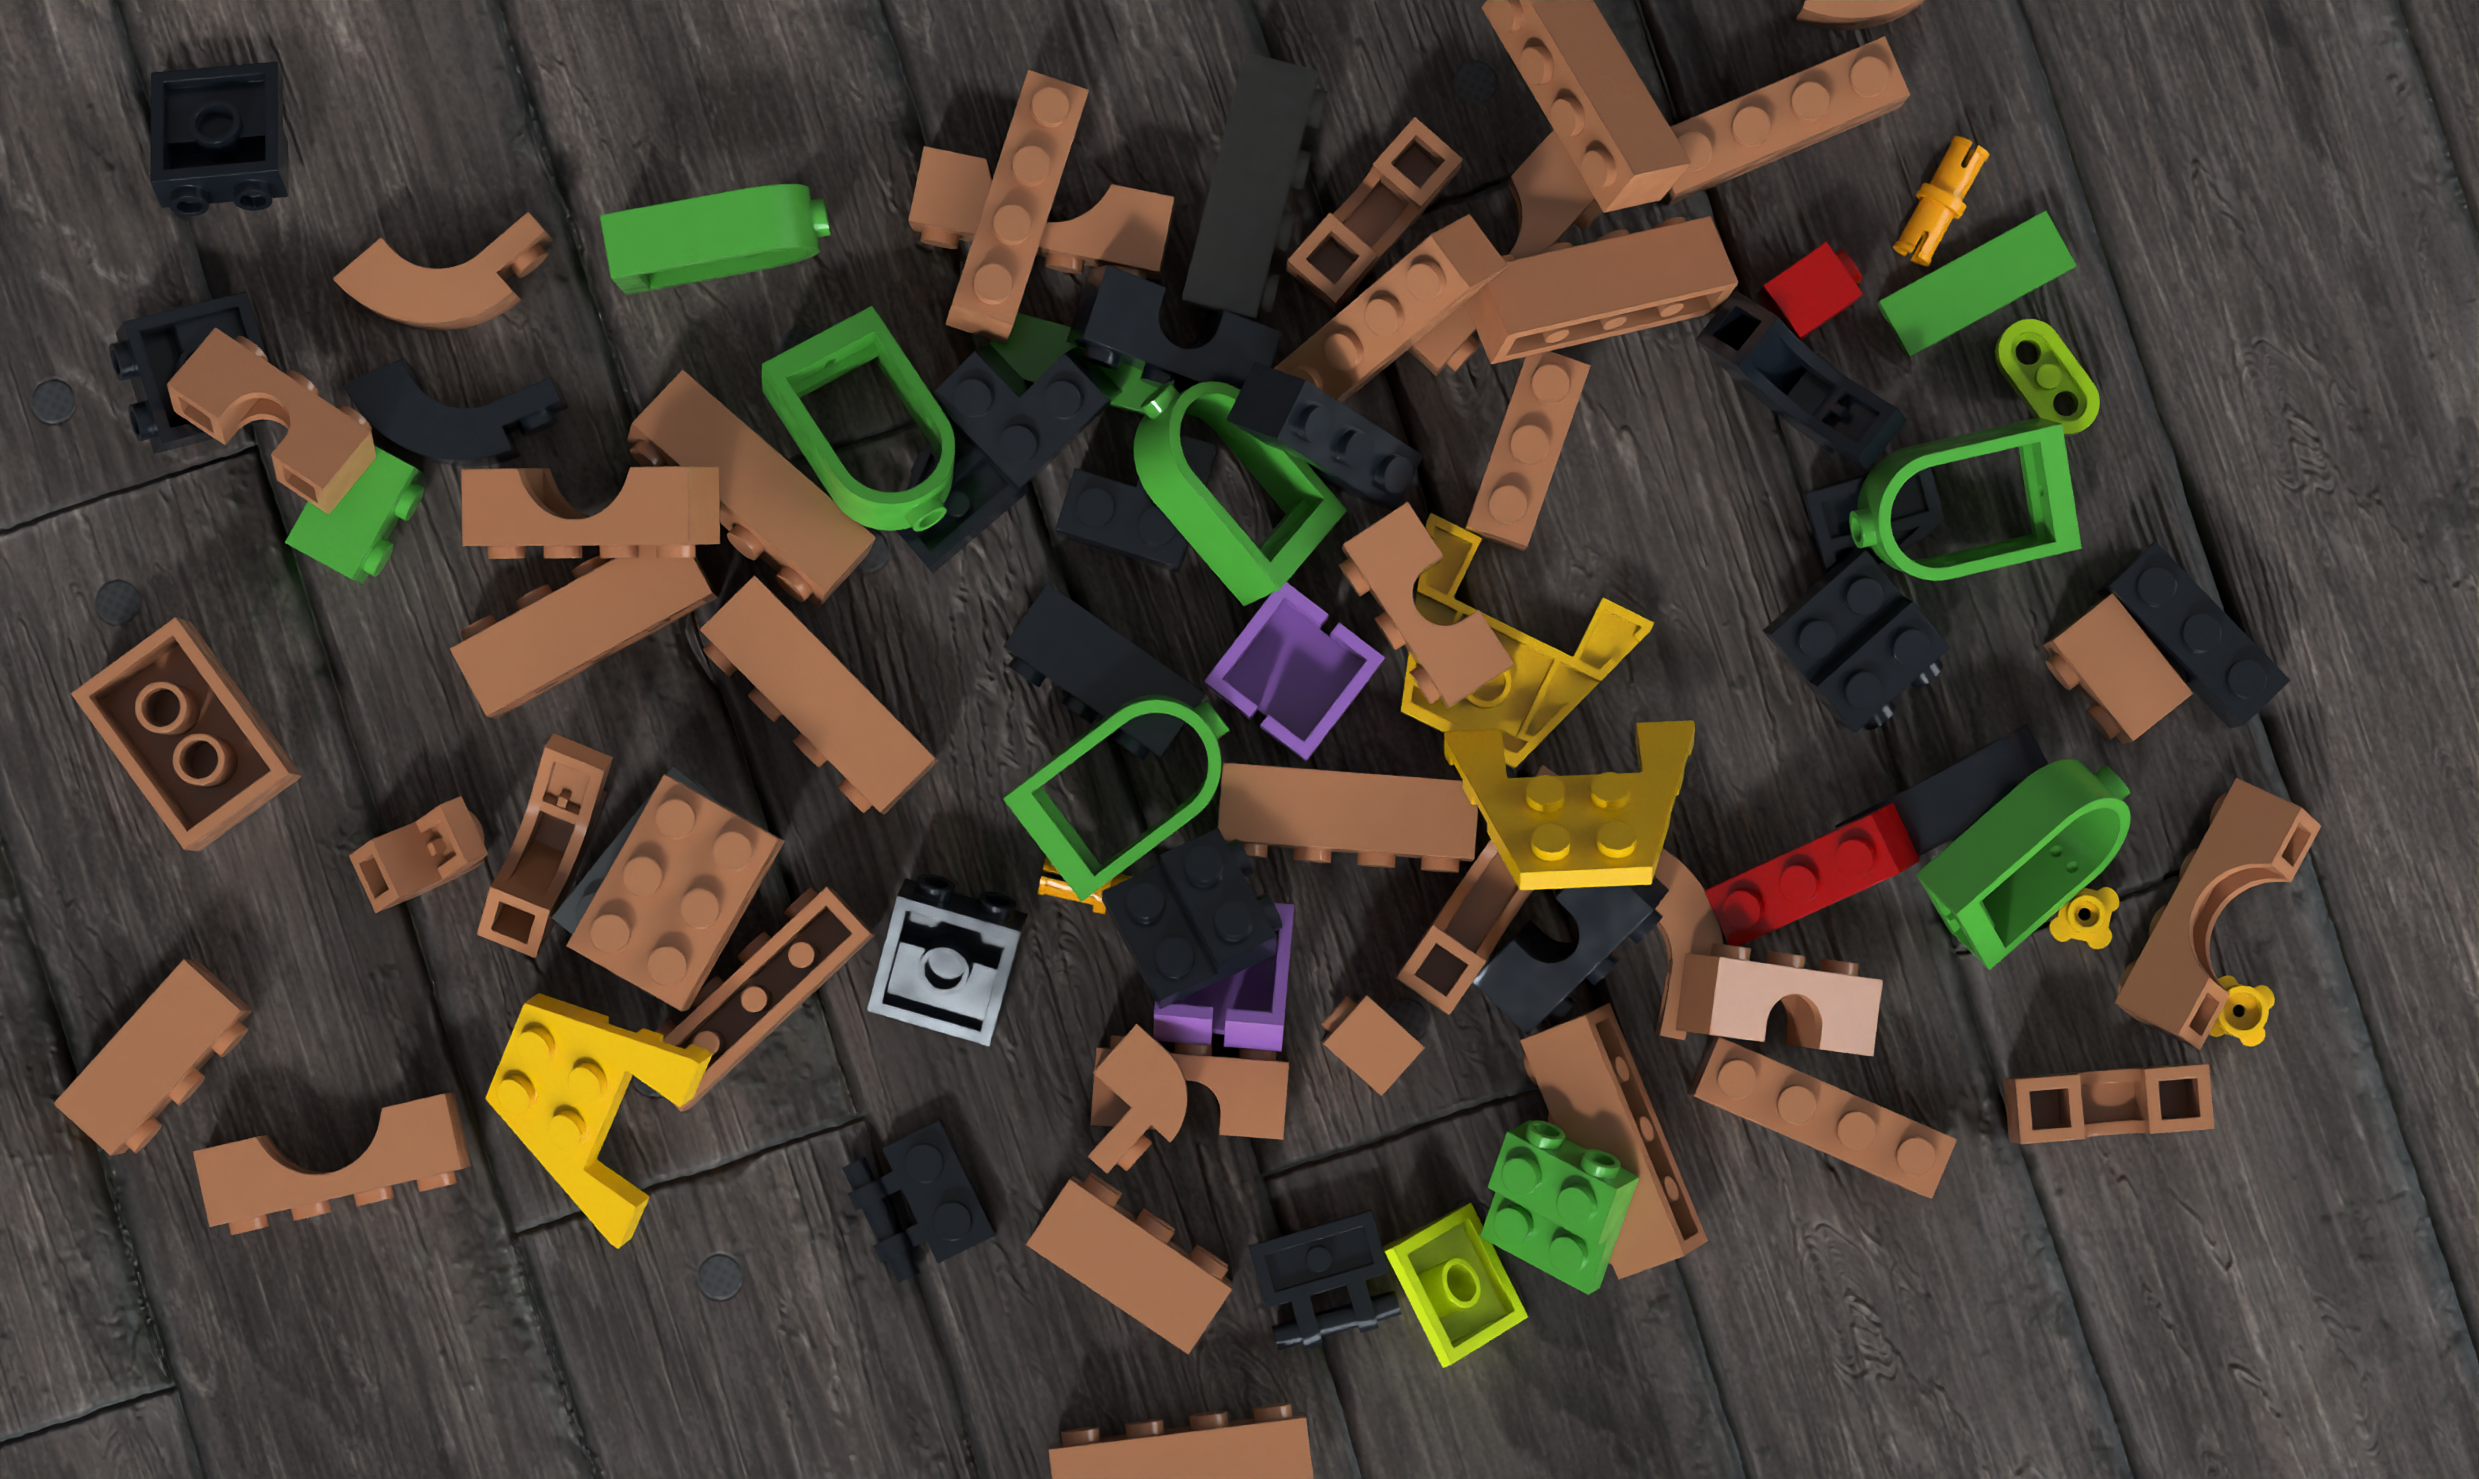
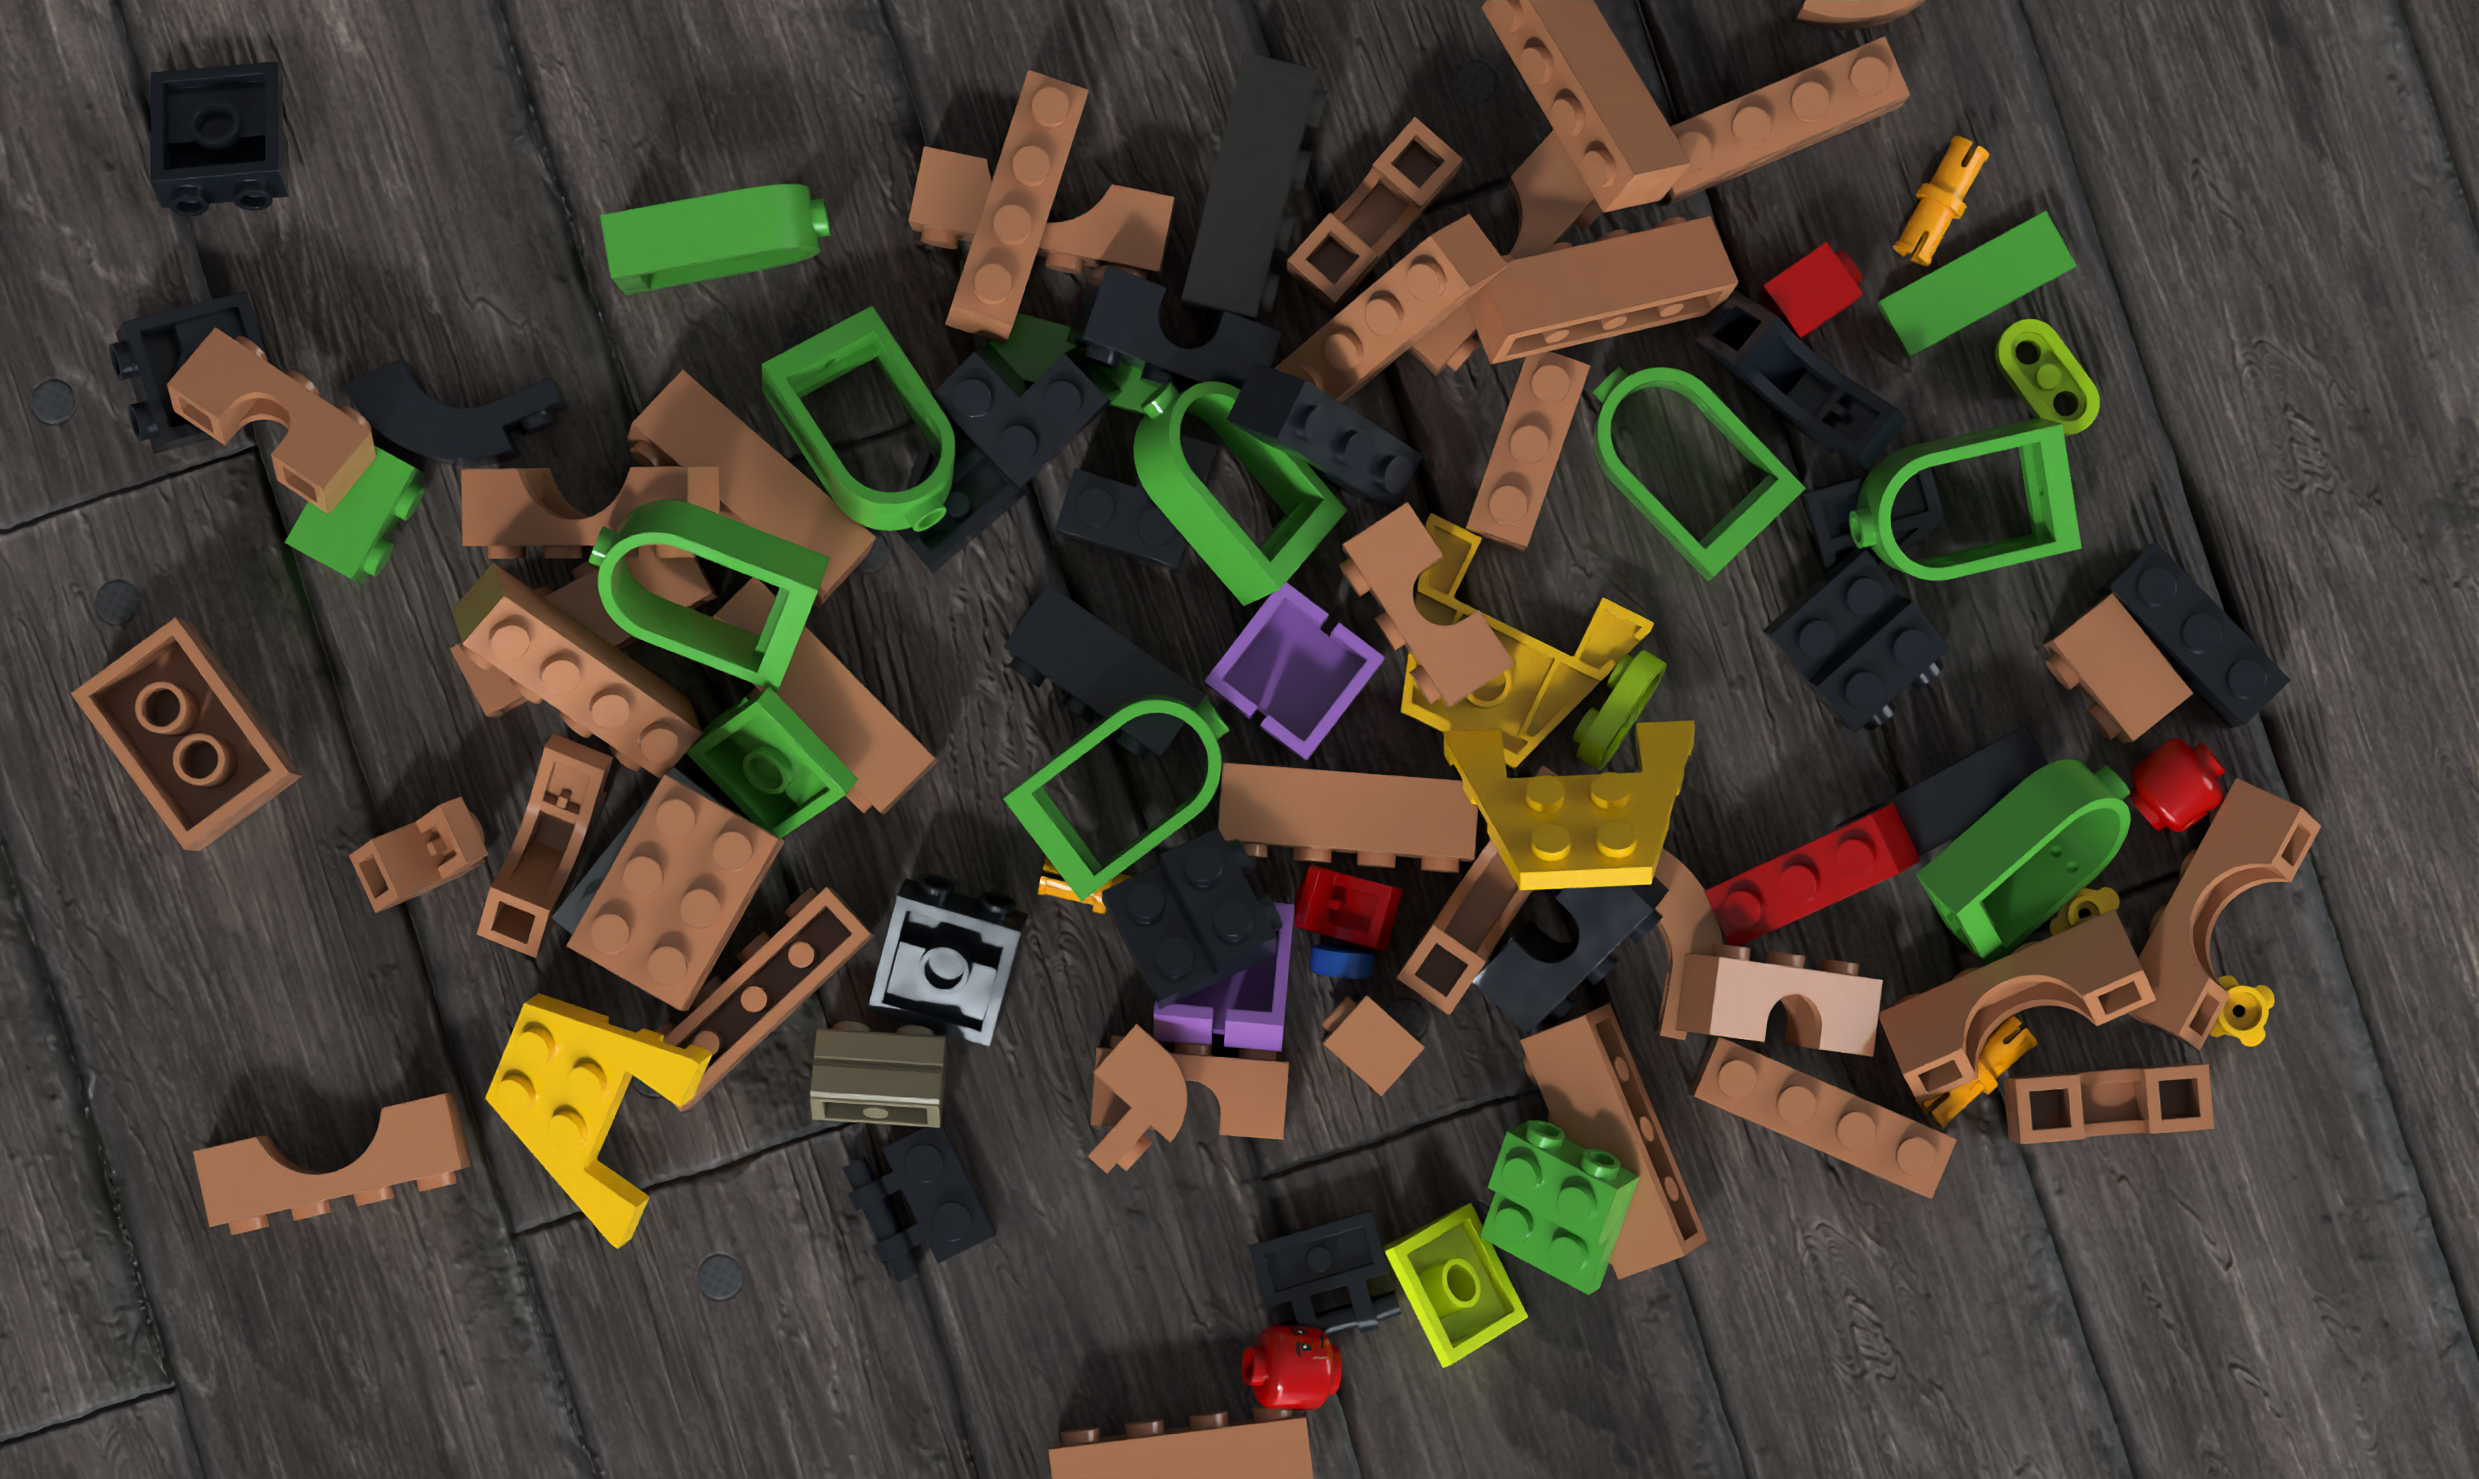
nougat brick [53,959,253,1156] -> none
nougat arch [333,212,553,331] -> none
nougat brick [1026,1172,1232,1355] -> none
none -> nougat brick [452,563,703,779]
none -> bright green window [588,500,830,692]
none -> bright green plate [686,687,858,838]
none -> dark tan brick [810,1021,947,1128]
none -> red head [1241,1325,1342,1411]
none -> red bracket [1294,865,1403,952]
none -> blue tile [1309,944,1375,979]
none -> lime plate [1573,650,1667,771]
none -> bright green window [1592,366,1806,581]
none -> nougat arch [1878,909,2156,1104]
none -> light orange pin [1915,1015,2038,1129]
none -> red head [2129,738,2226,832]

